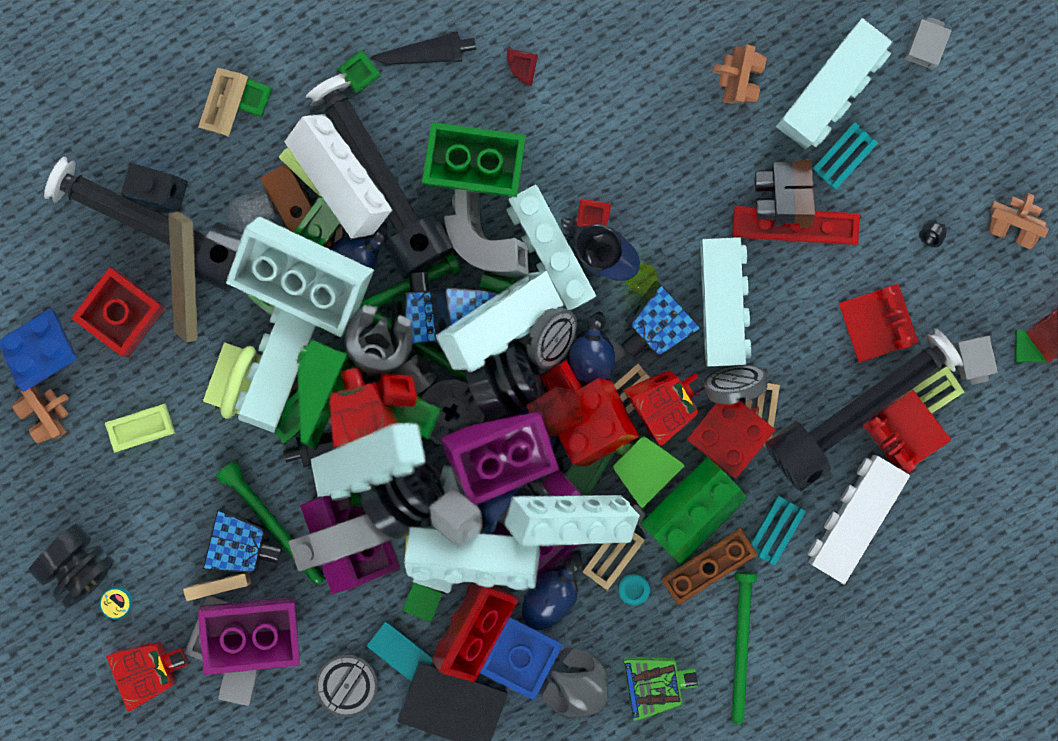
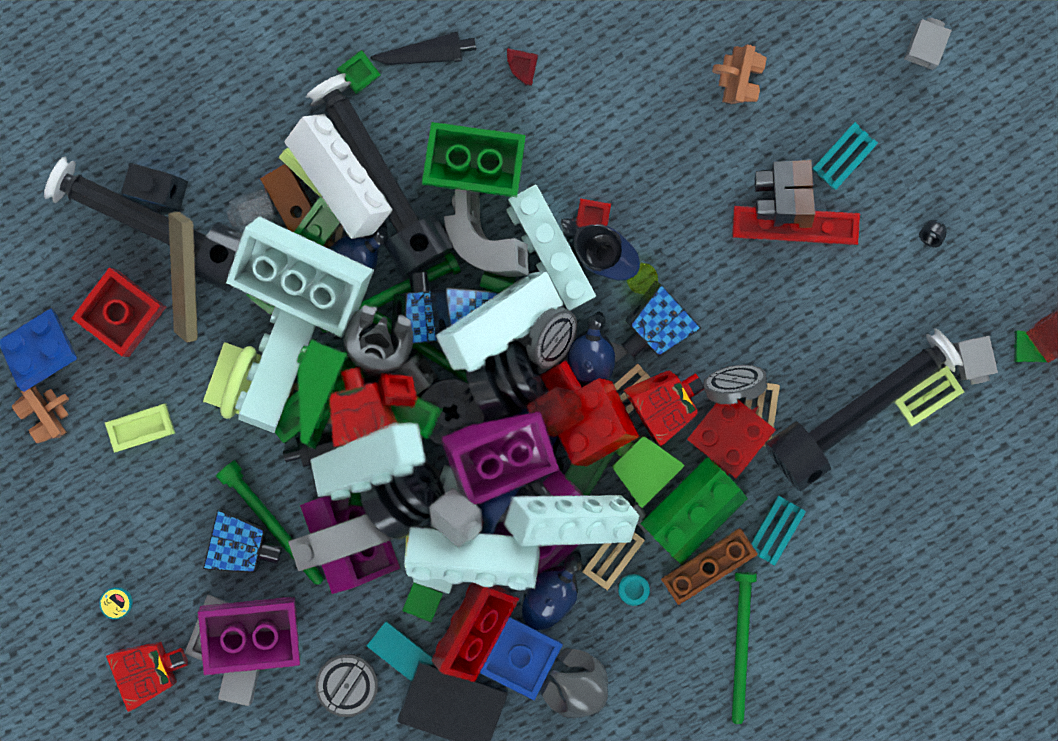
black wheel [28,524,115,609] -> none
tan tile [183,572,251,601] -> none
tan tile [198,68,248,137] -> none
green tile [238,79,273,118] -> none
torso [623,657,698,721] -> none
light aqua brick [700,238,751,367] -> none
light aqua brick [776,18,892,150] -> none
white brick [808,455,910,585] -> none
red hinge [839,284,918,363] -> none
red hinge [863,390,952,474] -> none
nougat hips [988,193,1049,249] -> none

